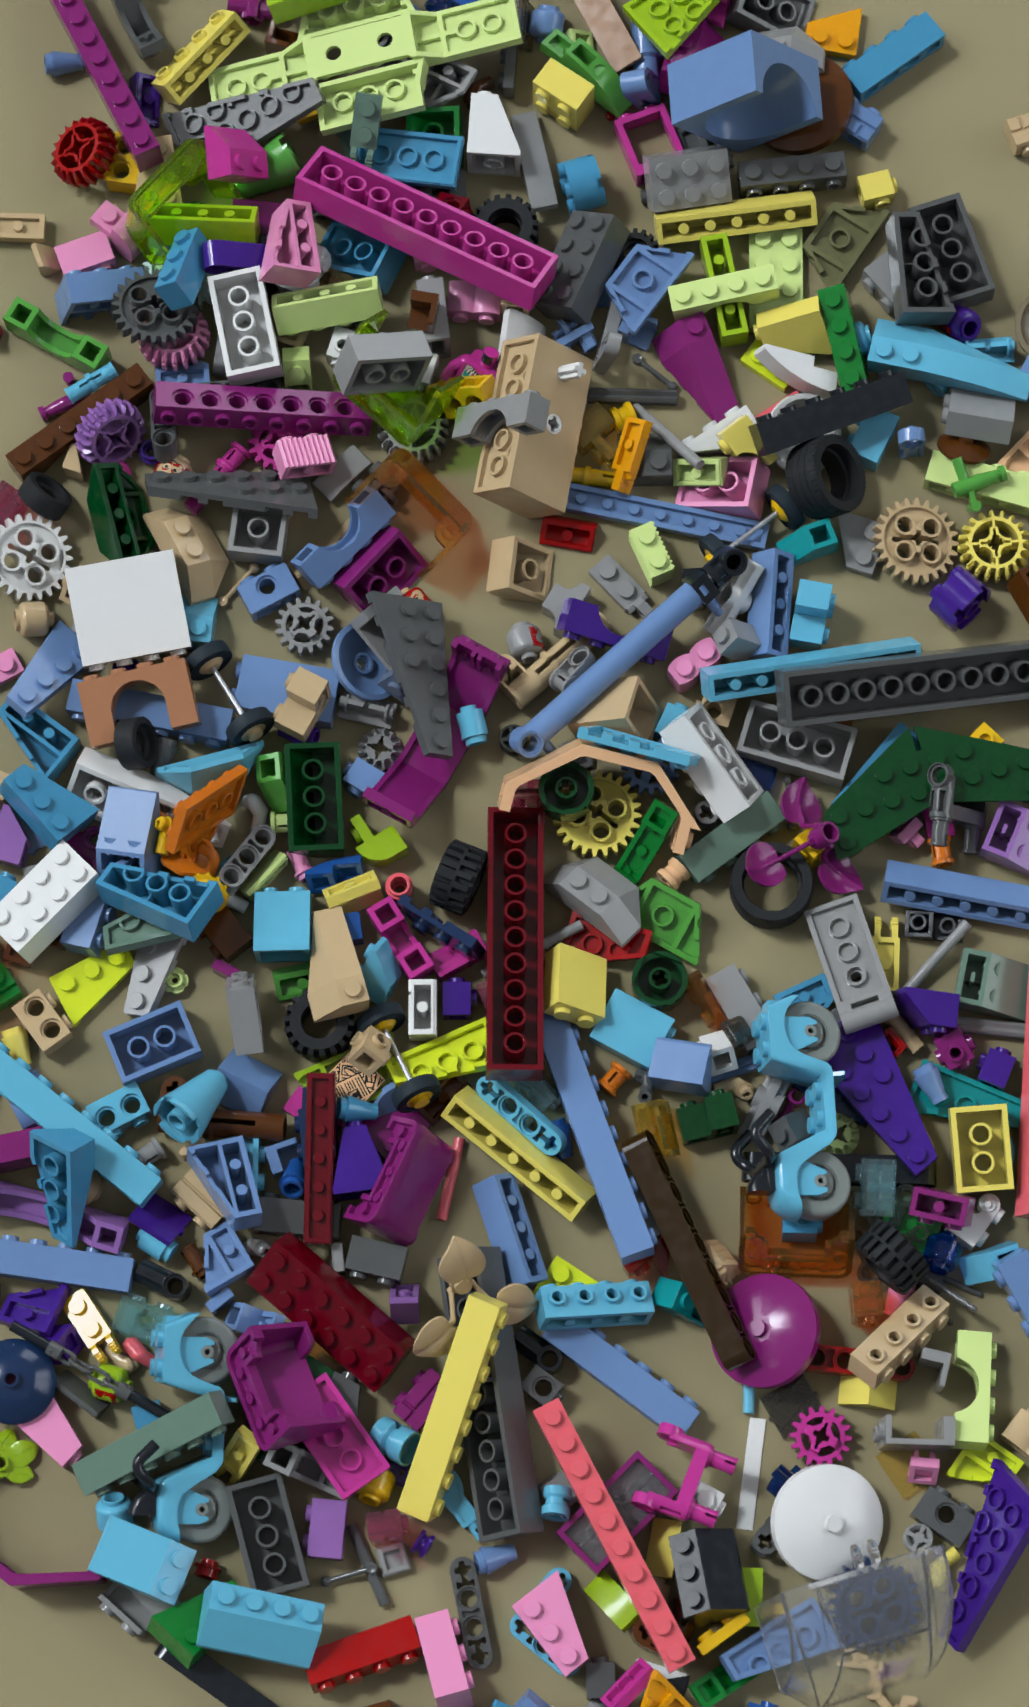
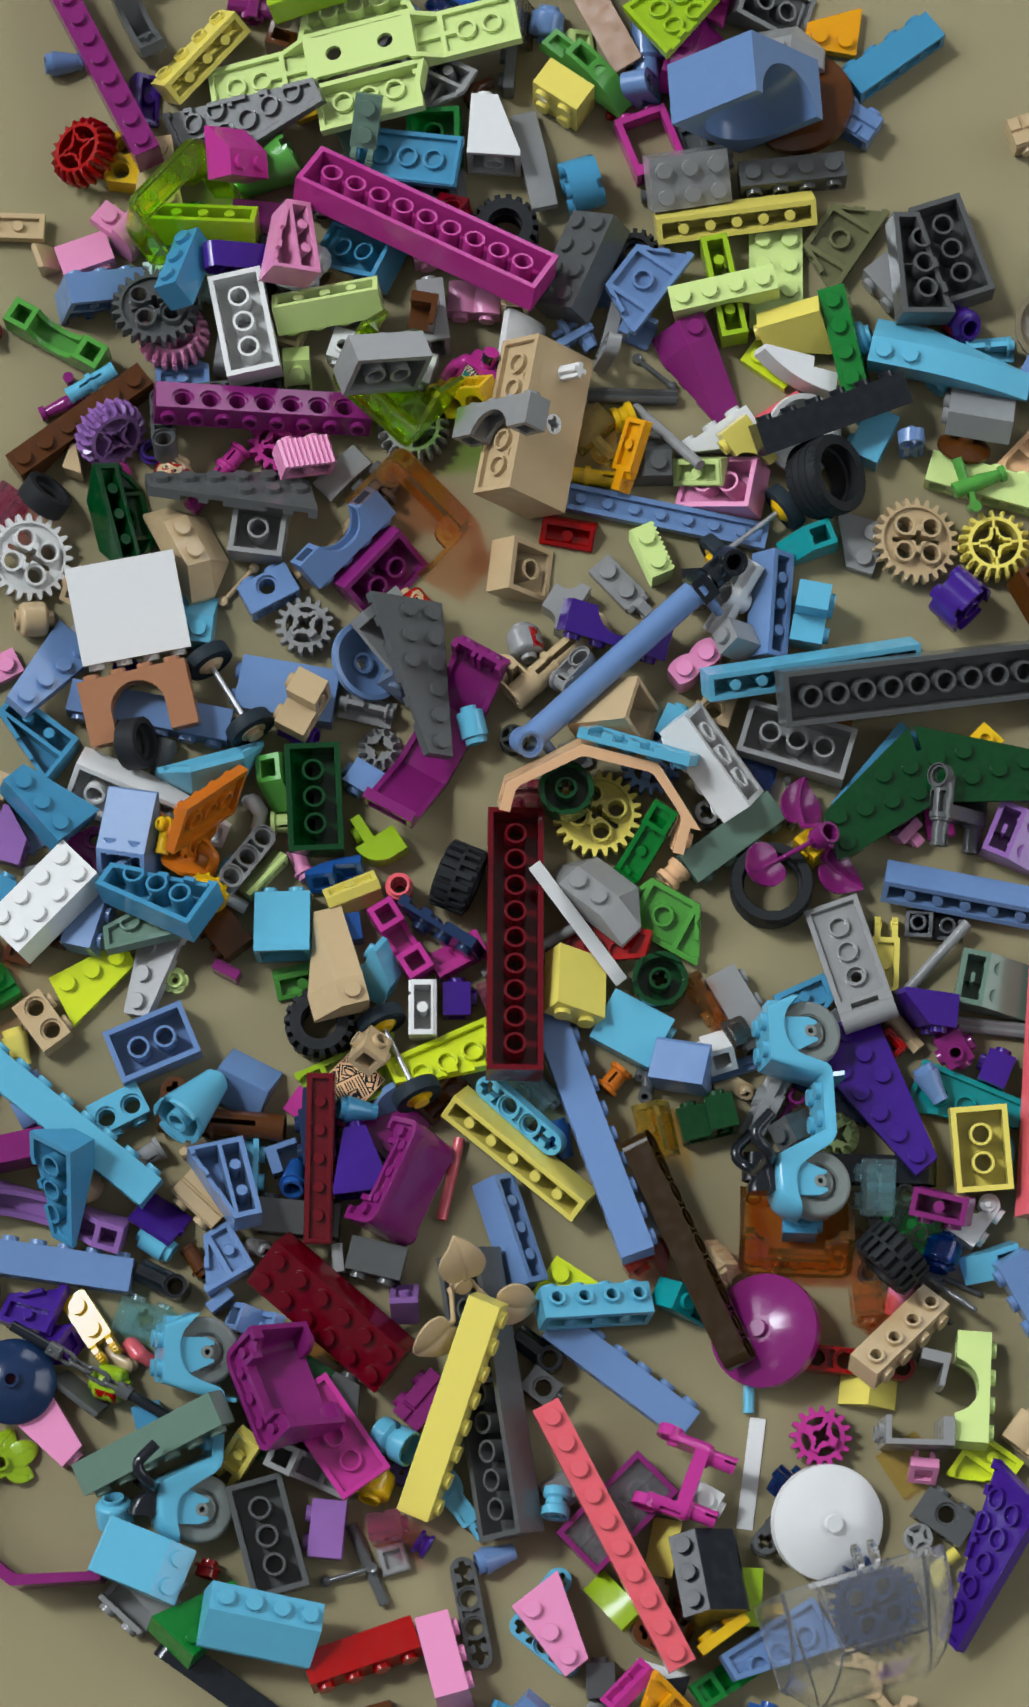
light grey window [225,971,264,1056] -> none
clear smoke piece [760,1374,826,1440] -> none
light yellow brick [856,169,898,210] -> none
orange bush [927,835,956,869] -> none
none -> white sticker [529,861,627,986]

